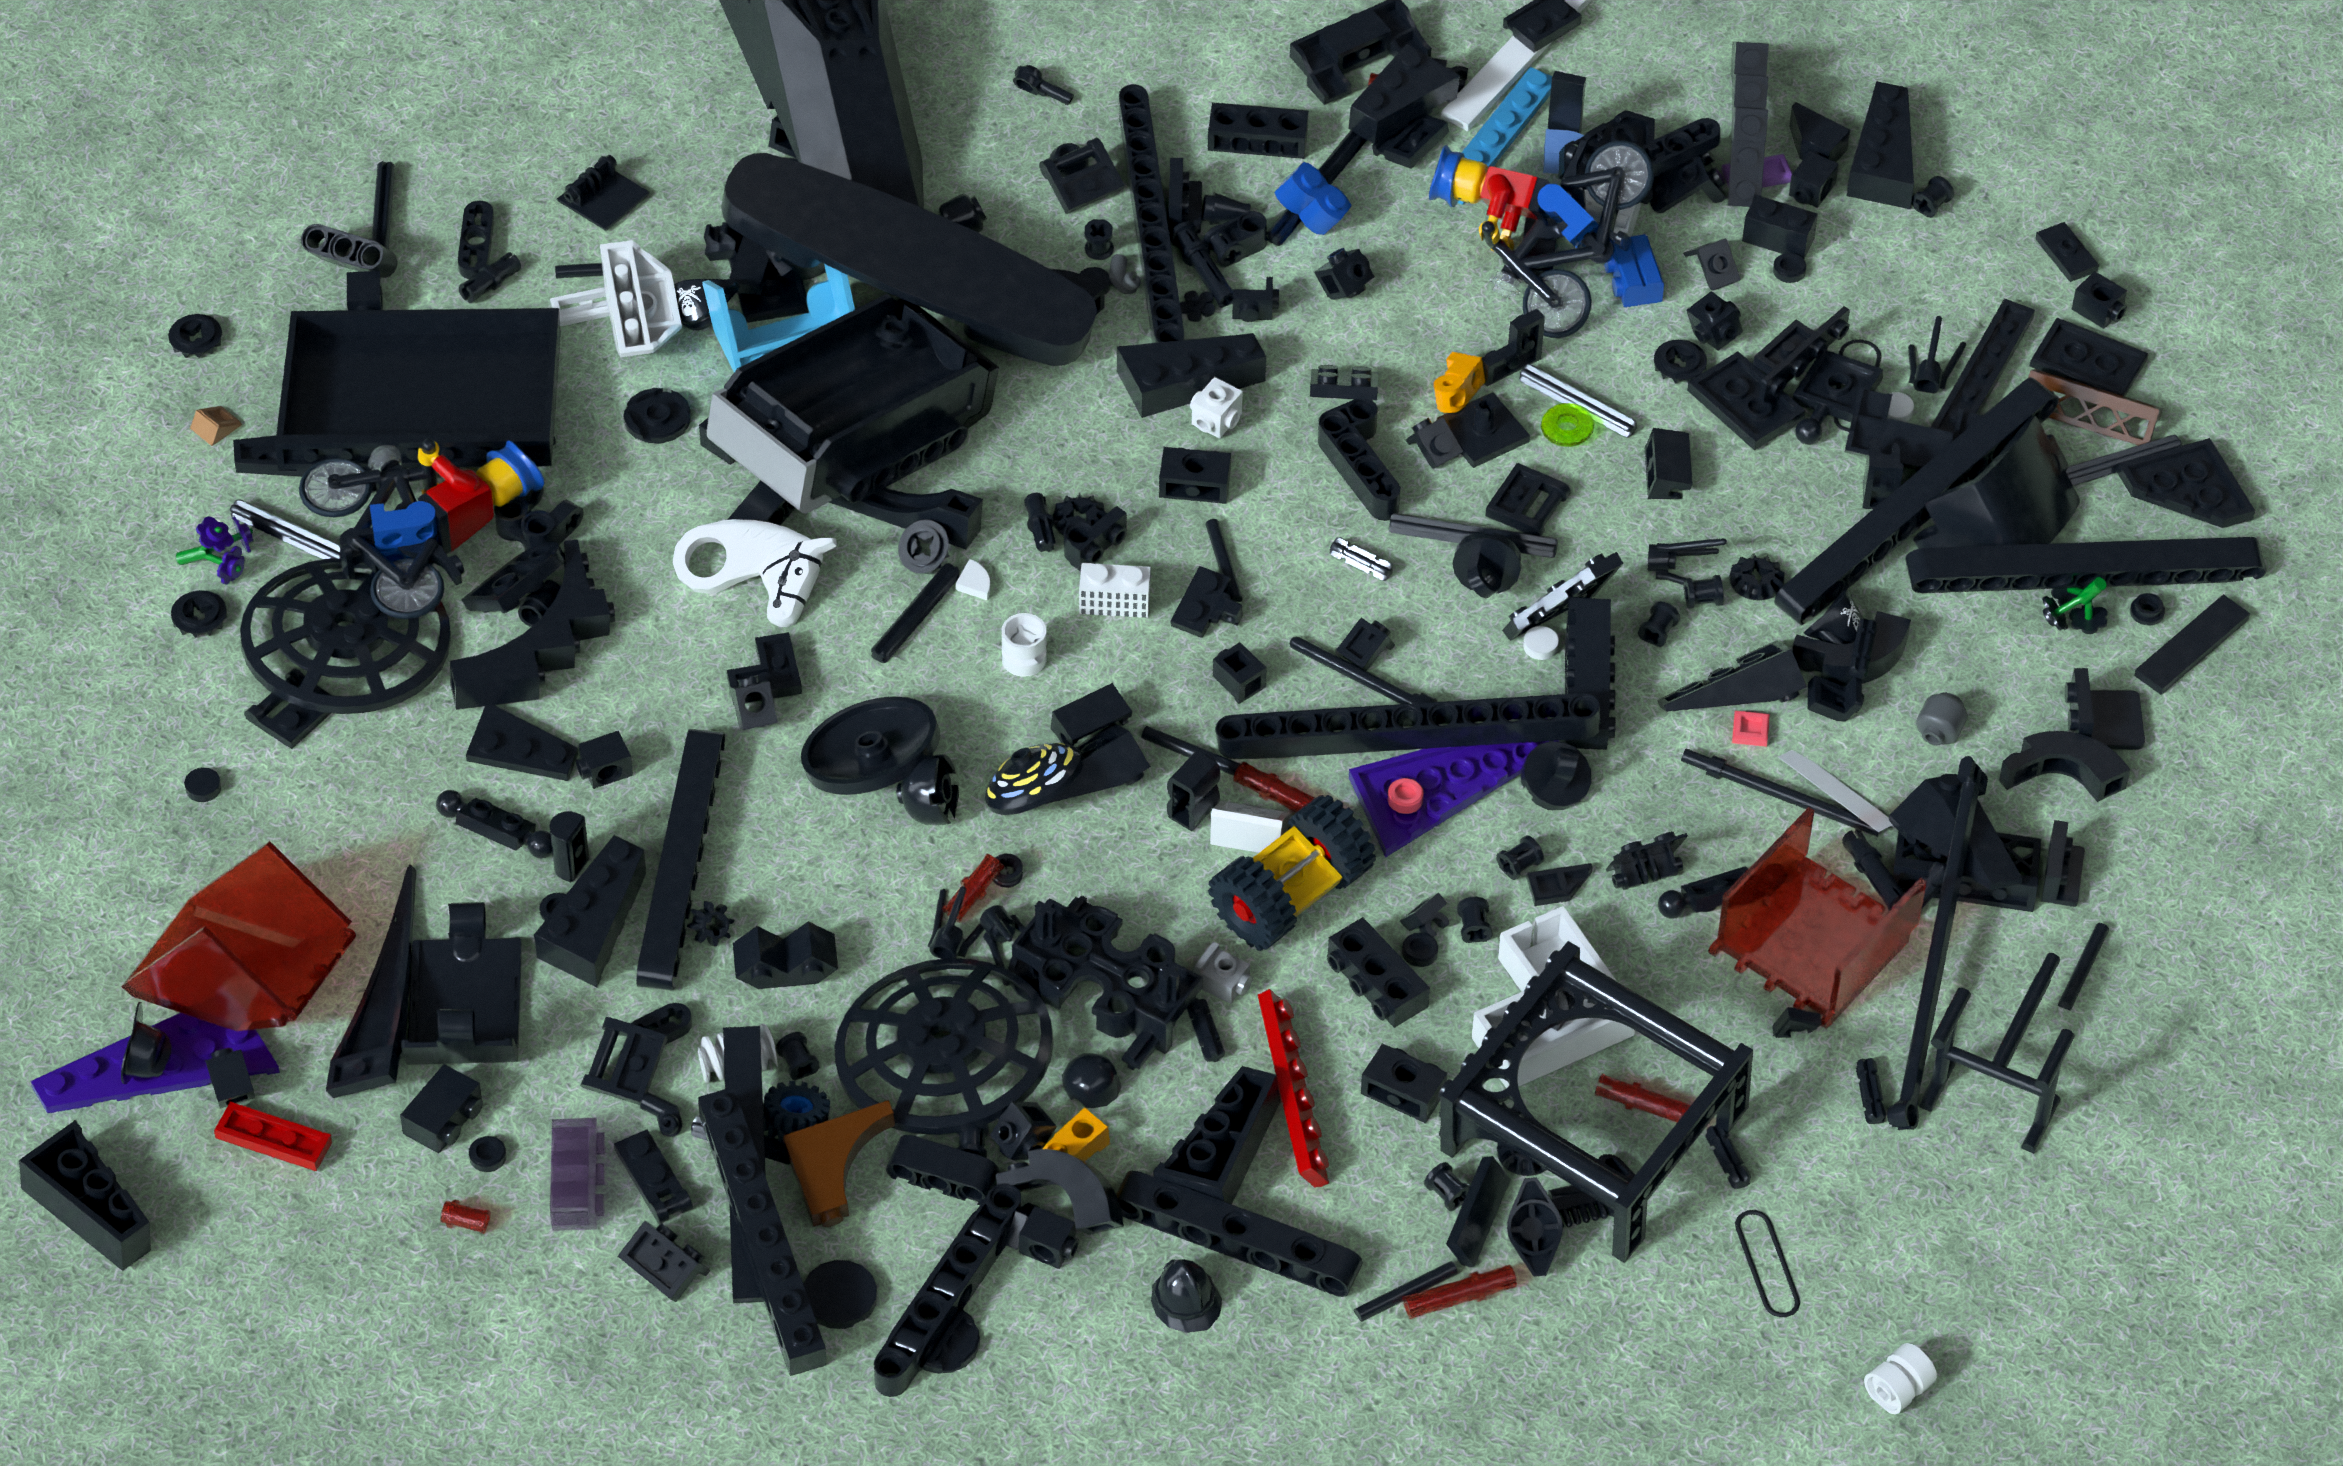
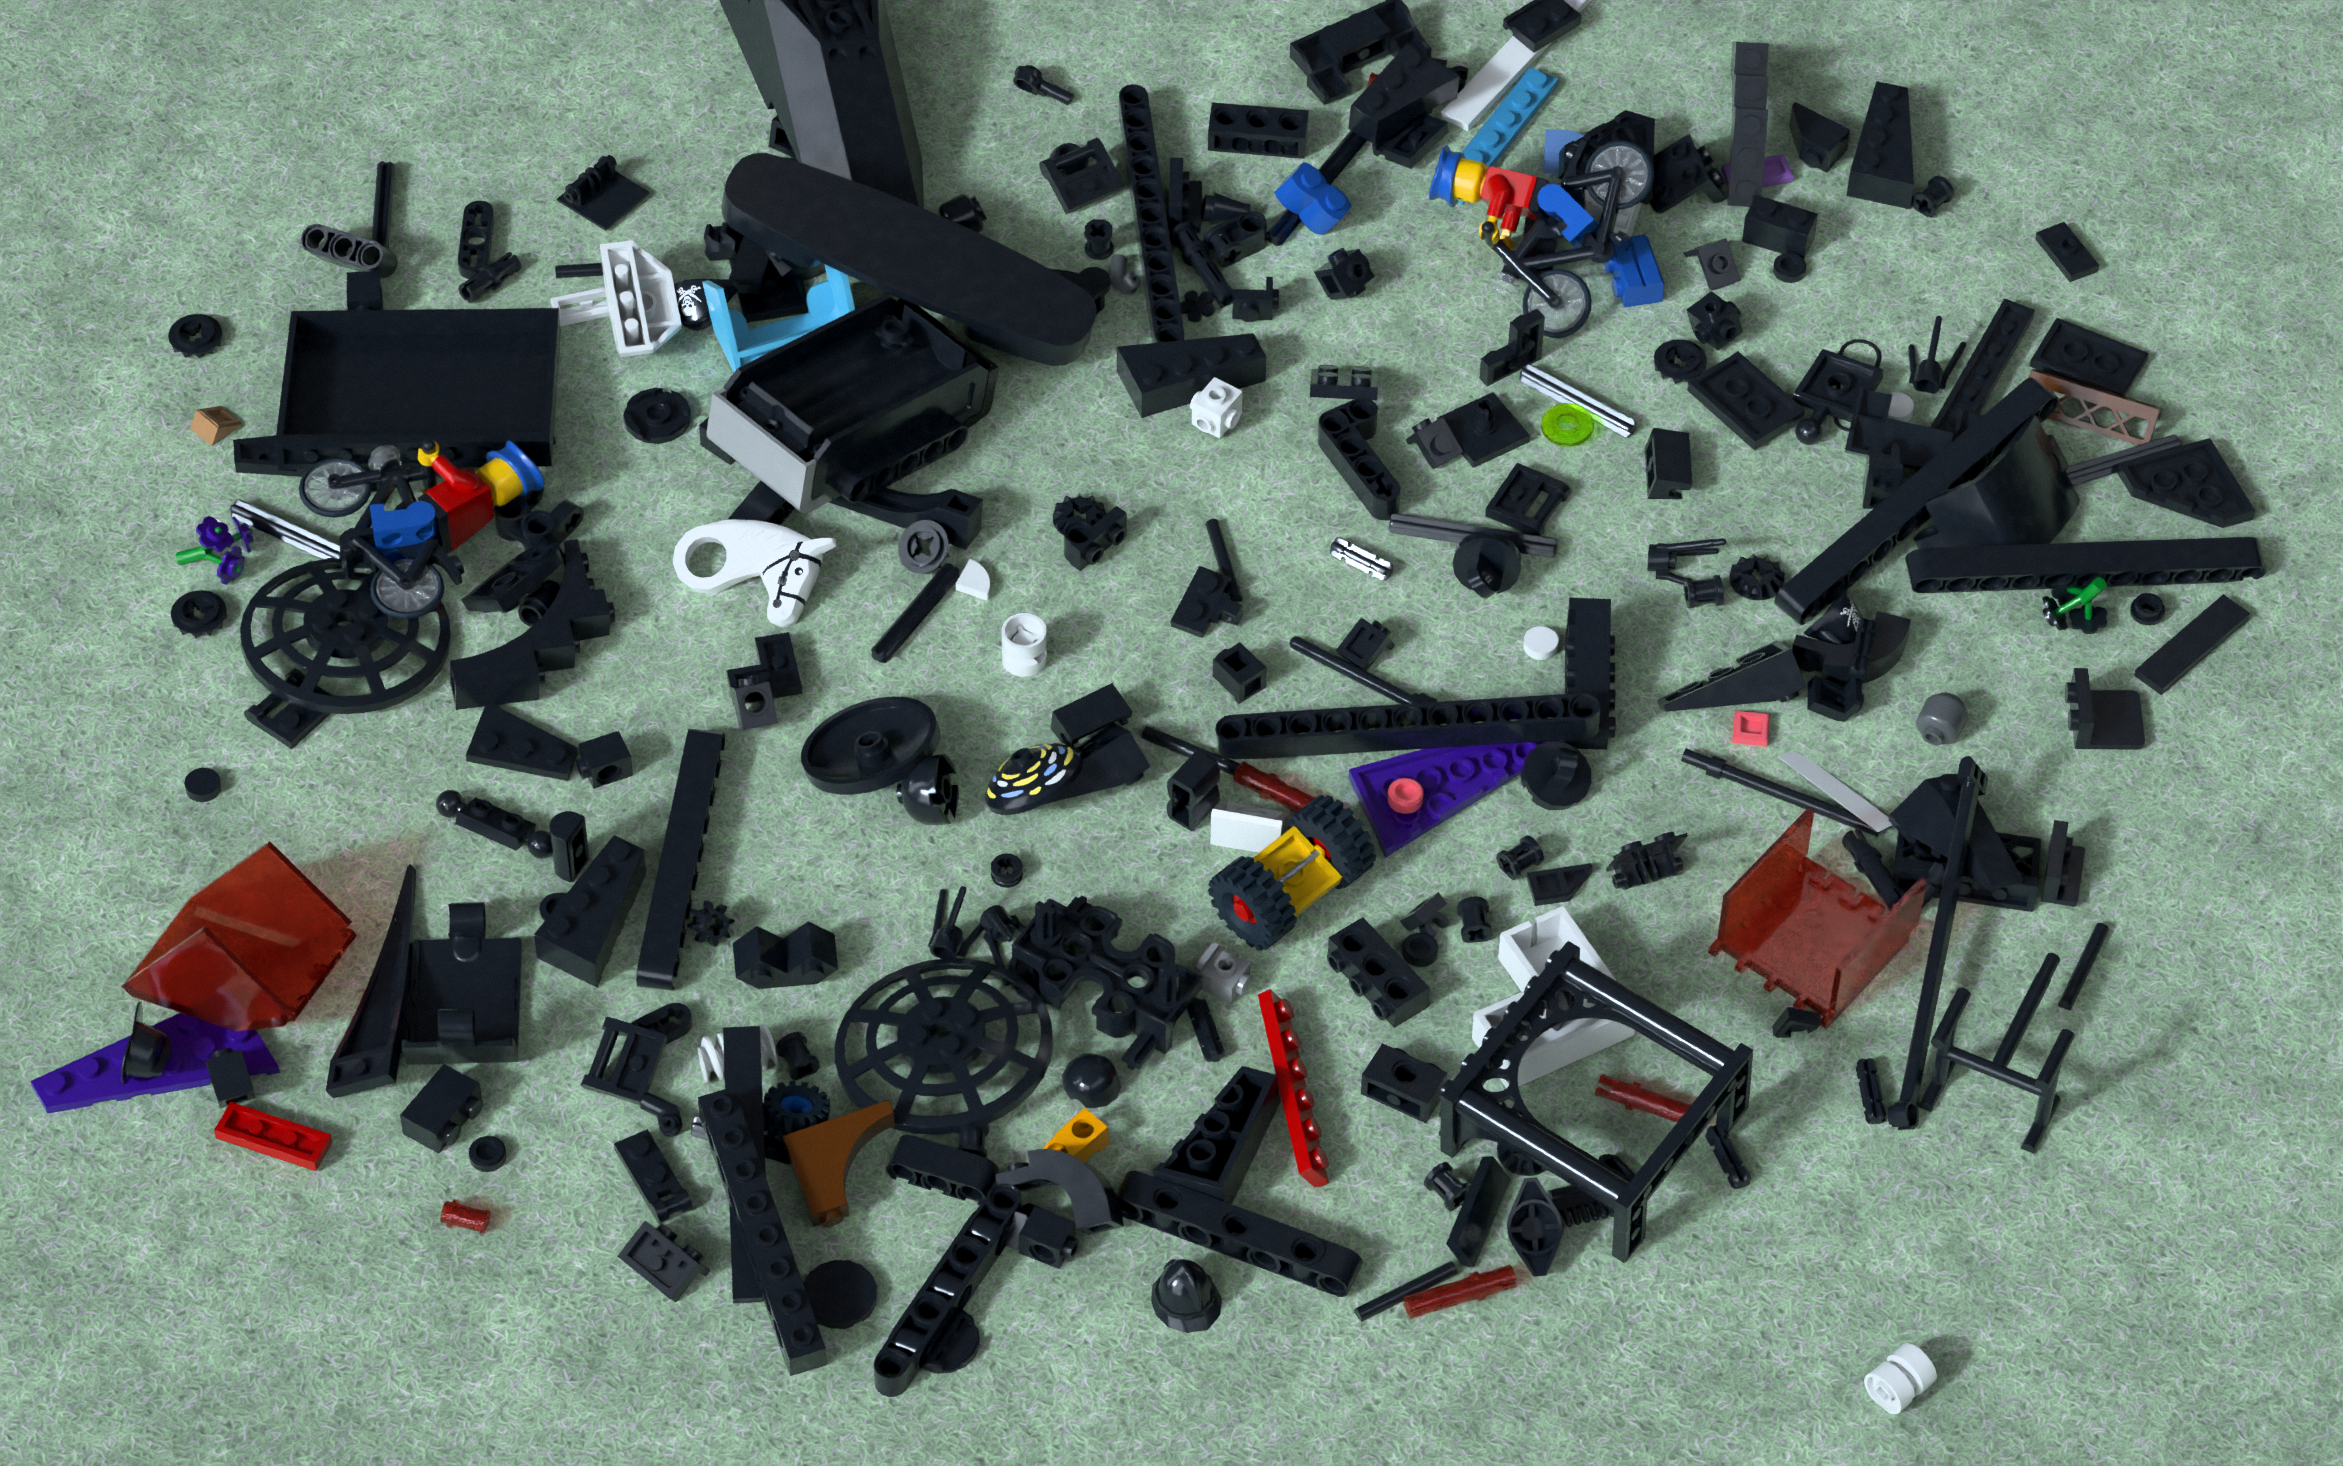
black wedge [19,1120,151,1271] -> none
clear purple brick [550,1118,606,1231] -> none
clear red pin [942,854,1005,923] -> none
black brick [990,1101,1057,1160] -> none
black axle [1024,492,1056,552] -> none
white brick [1079,563,1151,618] -> none
black brick [1159,447,1231,504] -> none
light orange leg [1433,352,1485,413] -> none
black plate [1502,552,1624,641] -> none
black tile [1548,71,1586,134] -> none
black beam [1635,118,1721,176] -> none
black bush [1638,601,1680,647] -> none
black plate [1658,860,1785,919] -> none
black piece [1735,1210,1800,1317] -> none
black bracket [1753,306,1850,403] -> none
black brick [1789,151,1839,208] -> none
black arch [1999,731,2130,802] -> none
black brick [2072,271,2127,329] -> none

